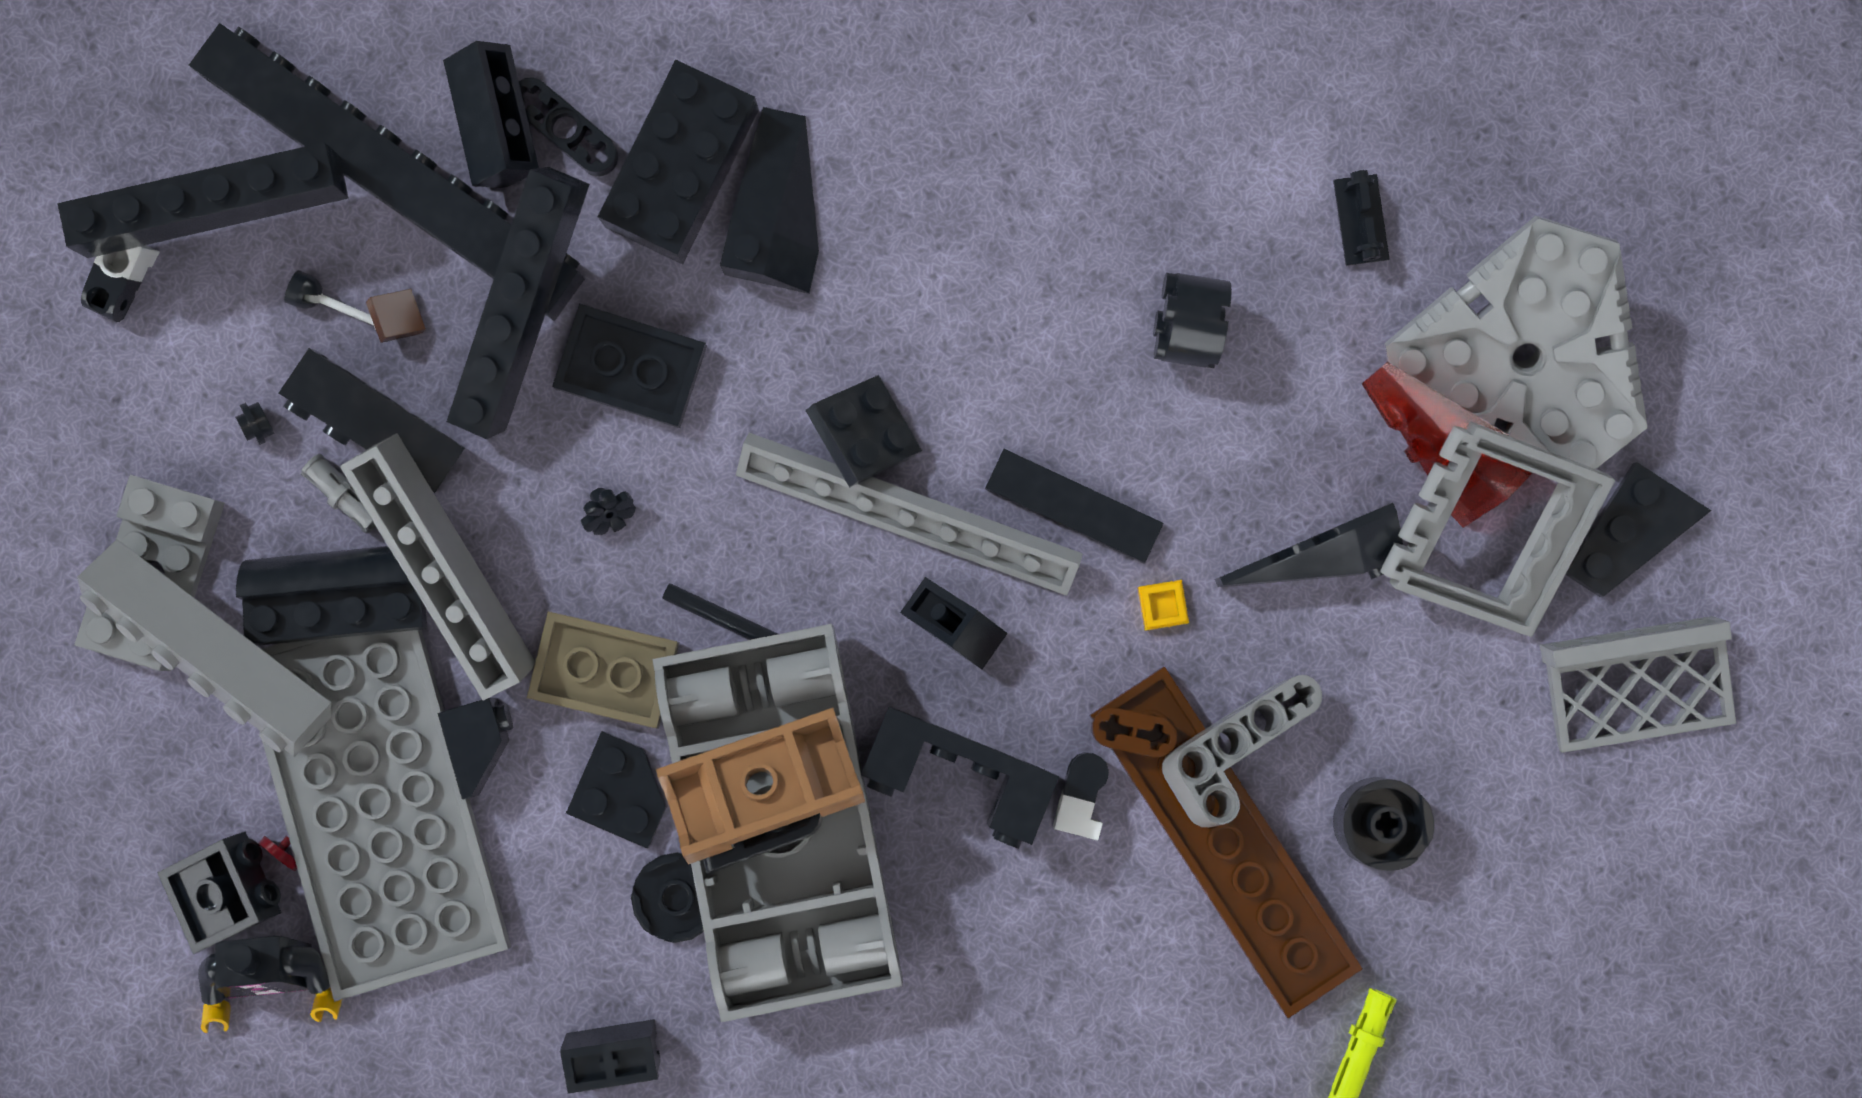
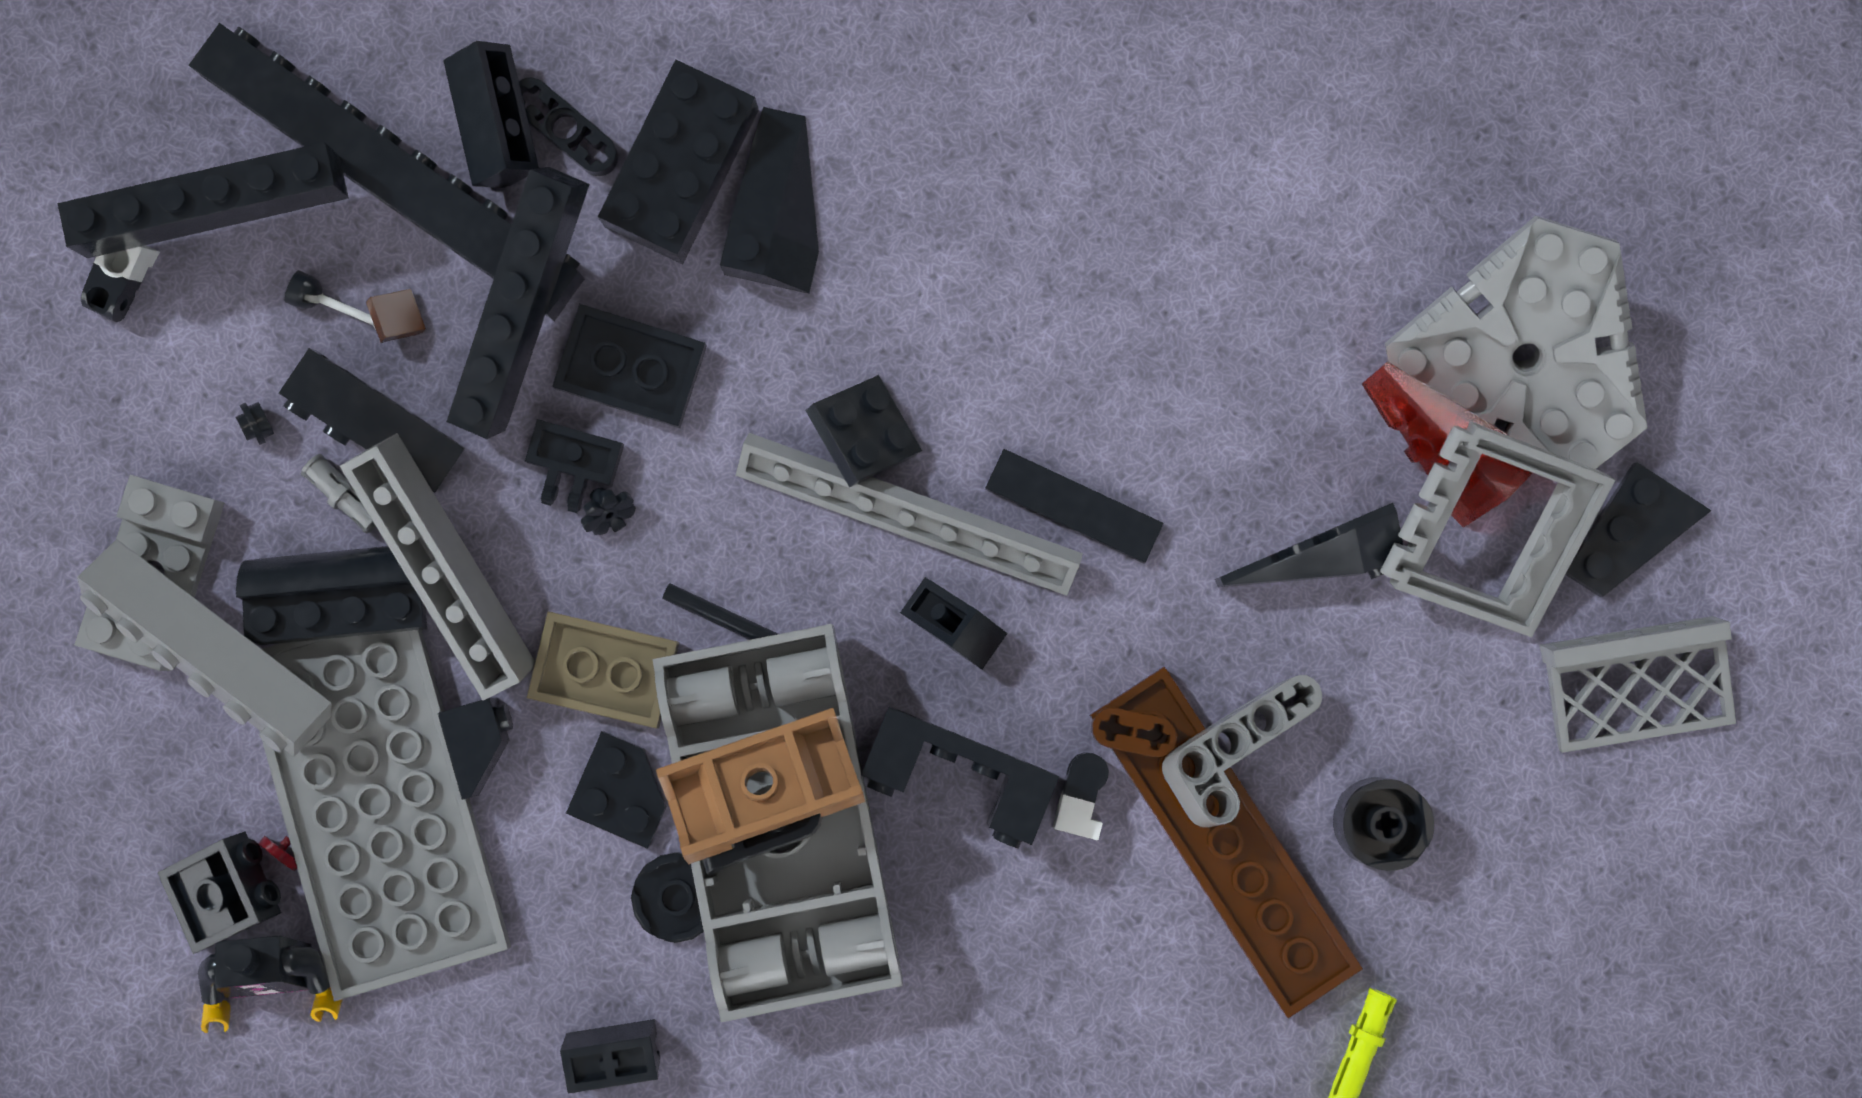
yellow tile [1137,580,1189,631] -> none
black brick [1153,273,1232,368] -> none
black hinge [1333,170,1390,266] -> none
none -> black hinge [525,419,624,513]

